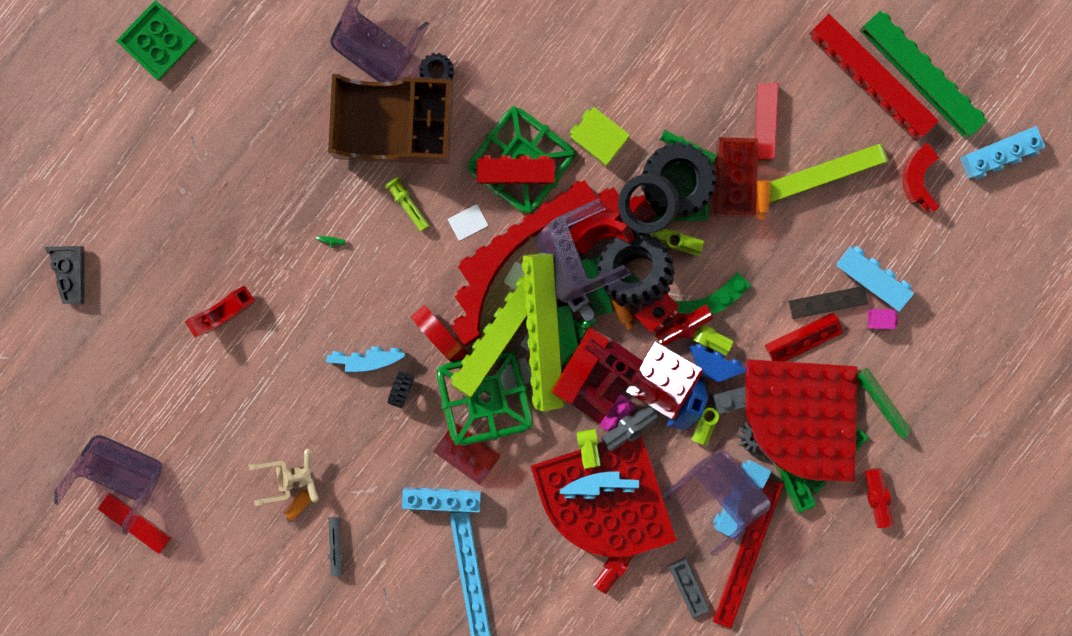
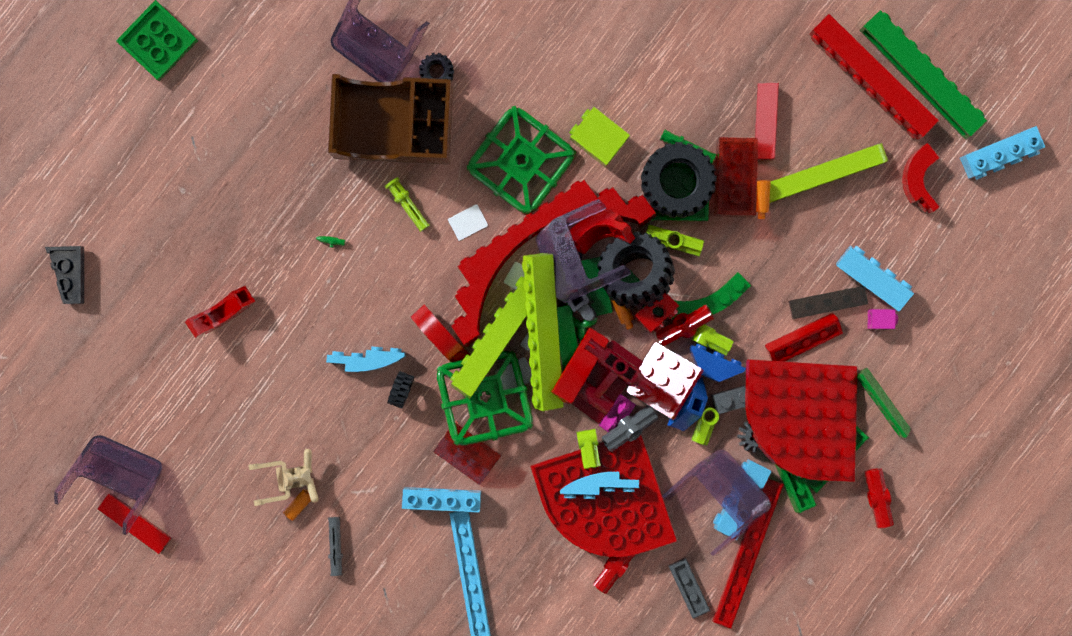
red brick [477,155,554,185] -> none
black tyre [618,173,679,234] -> none

